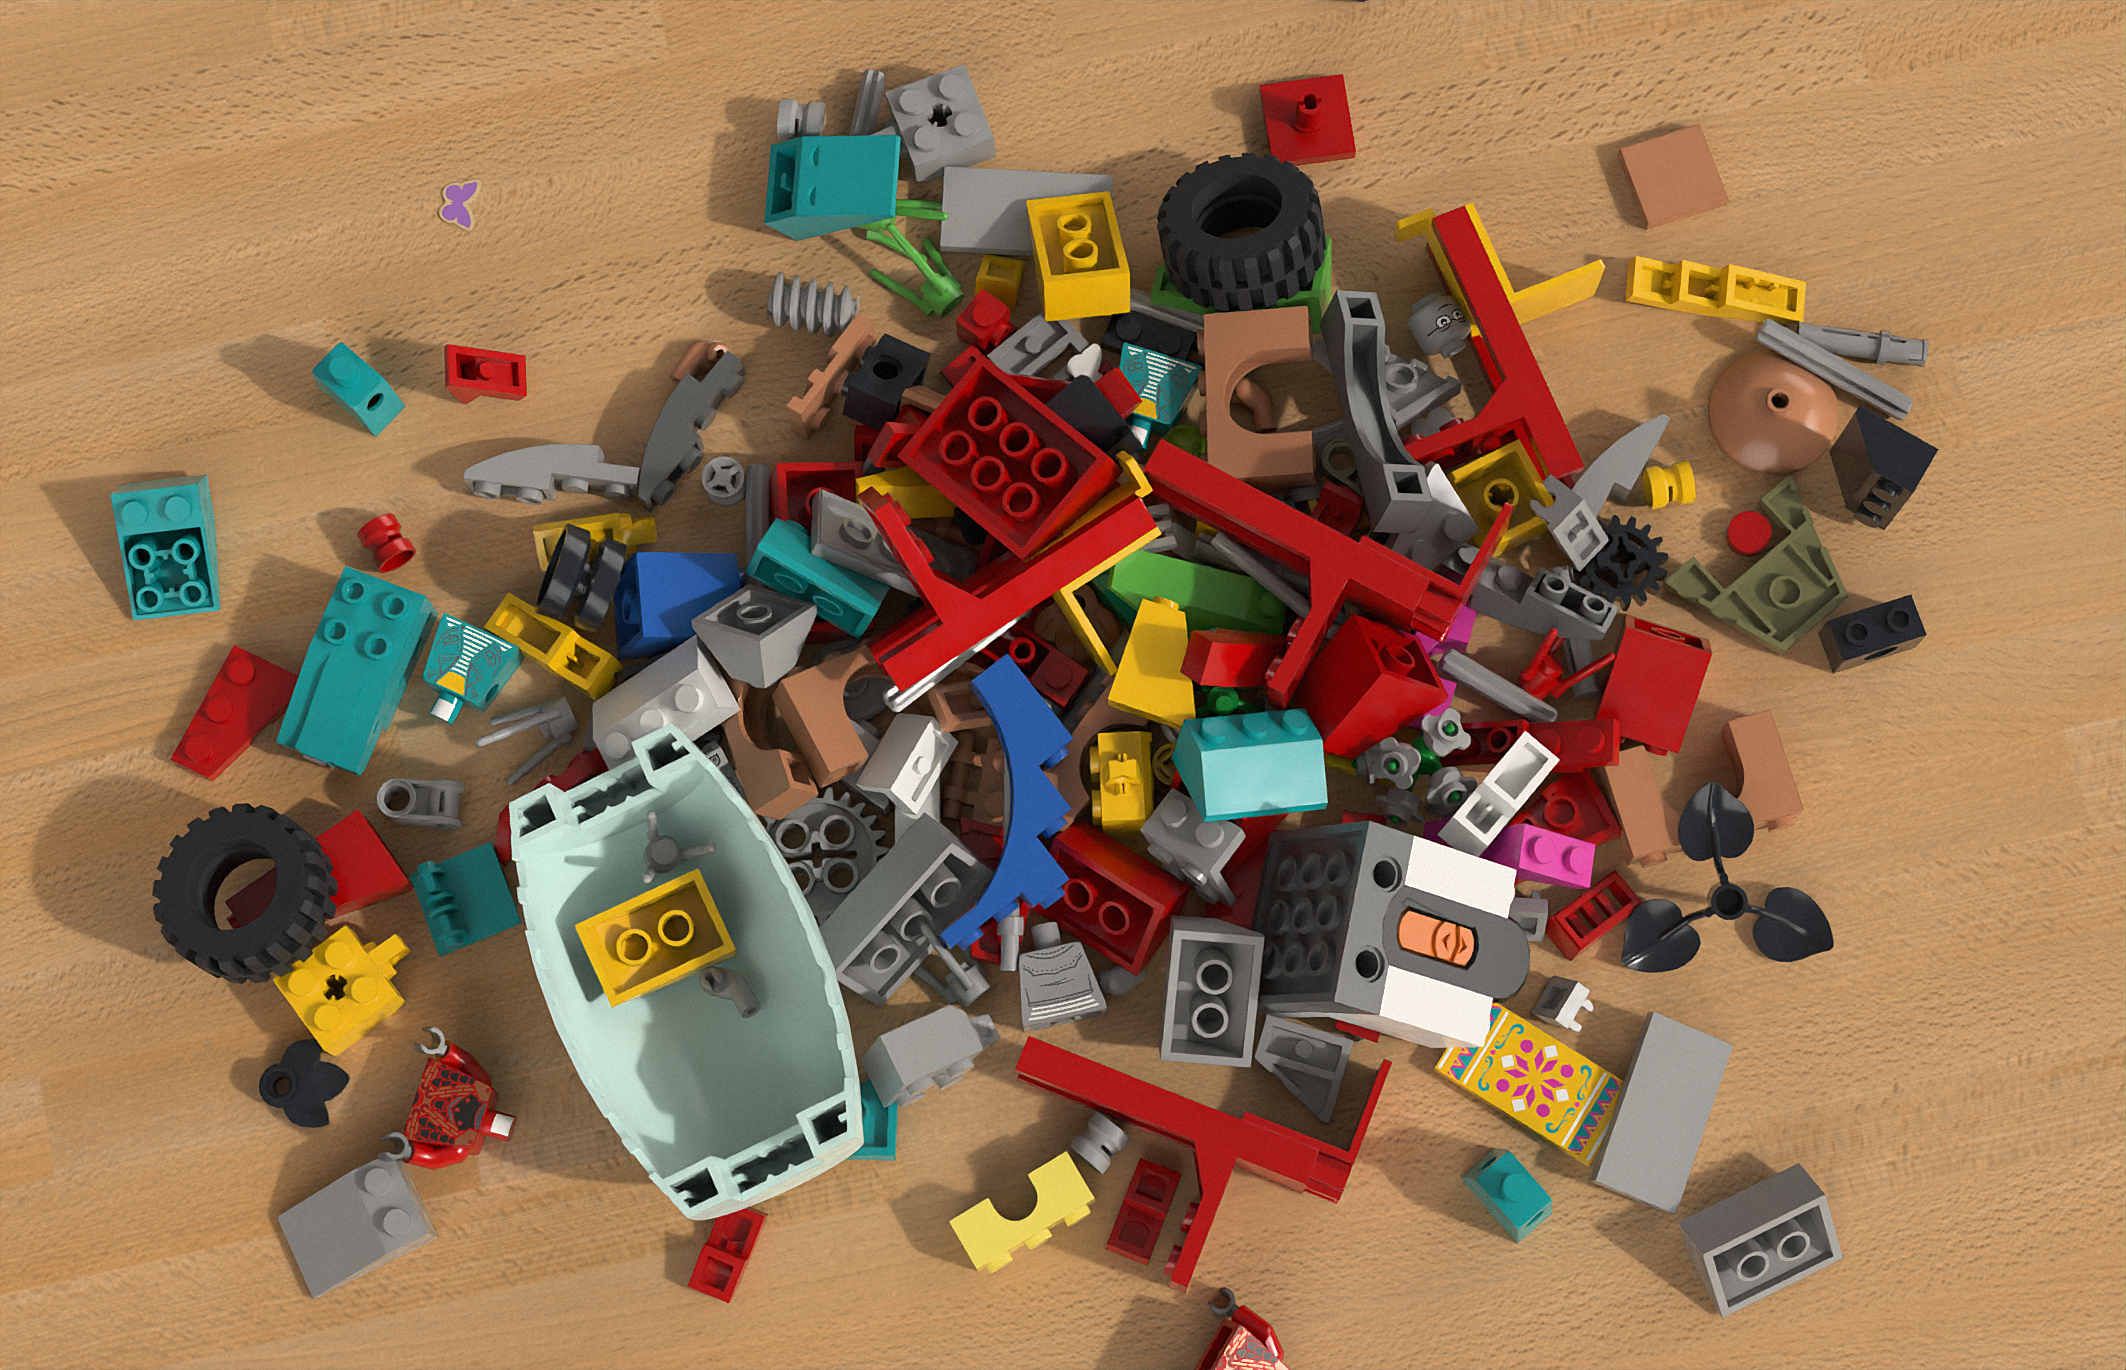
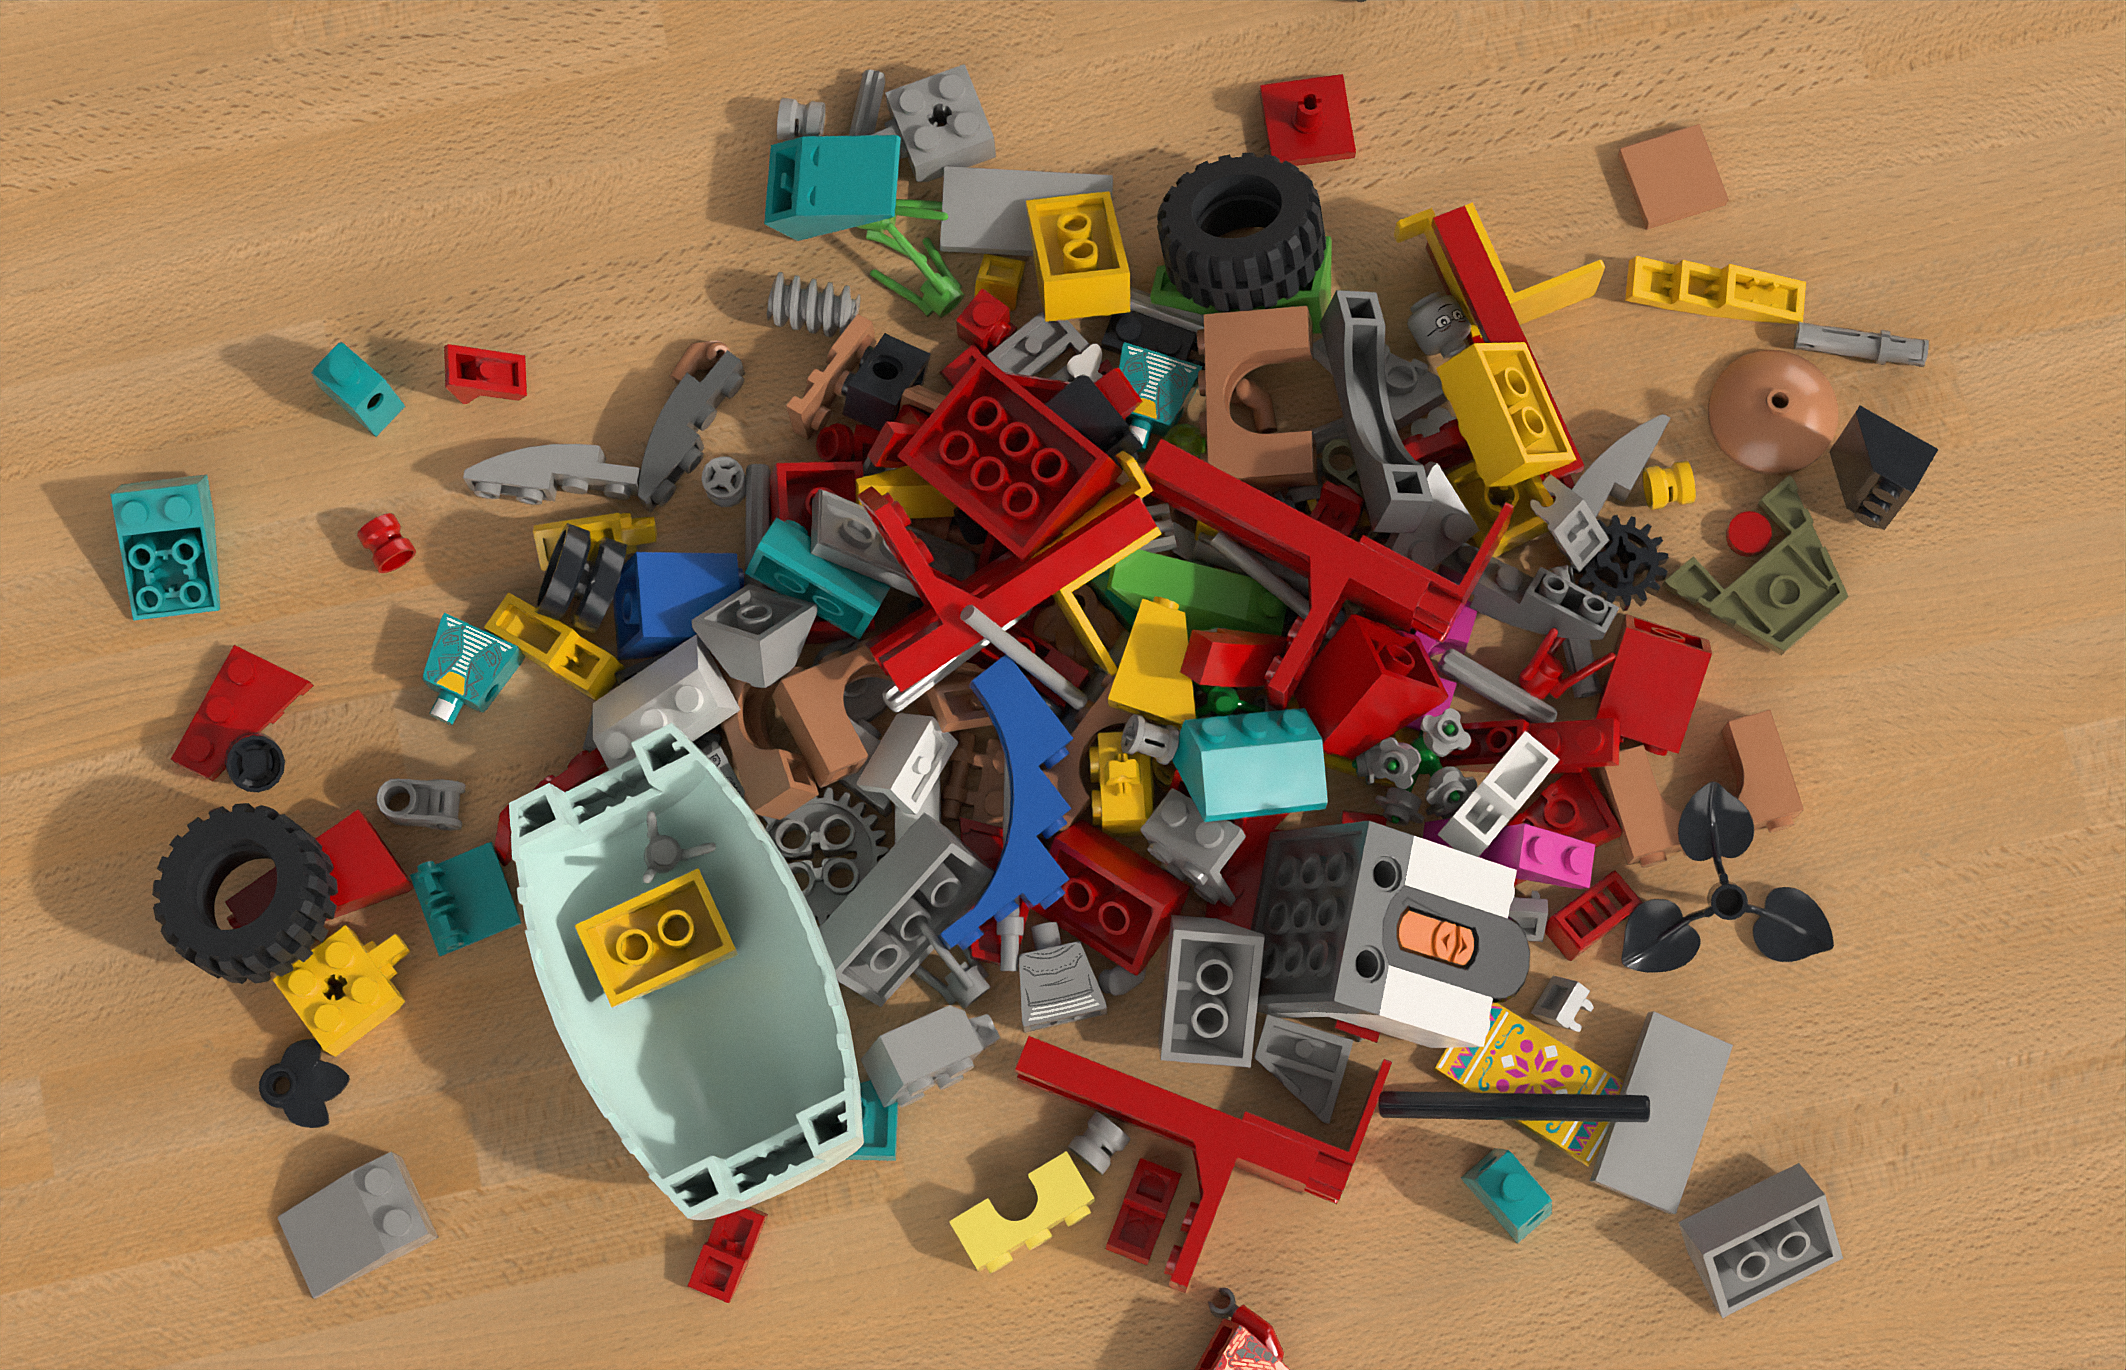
teal piece [276,566,439,776] -> none
torso [378,1027,517,1170] -> none
medium lavender sticker [439,179,481,231] -> none
light grey plant [476,697,579,785] -> none
light grey arm [699,966,762,1018] -> none
light grey axle [1755,319,1913,420] -> none
black brick [1818,594,1927,674] -> none
none -> black wheel [224,732,285,793]
none -> red plate [816,423,854,462]
none -> light grey bar [960,605,1088,710]
none -> light grey bush [1121,714,1179,765]
none -> black axle [1378,1091,1650,1123]
none -> yellow slope [1436,342,1576,487]

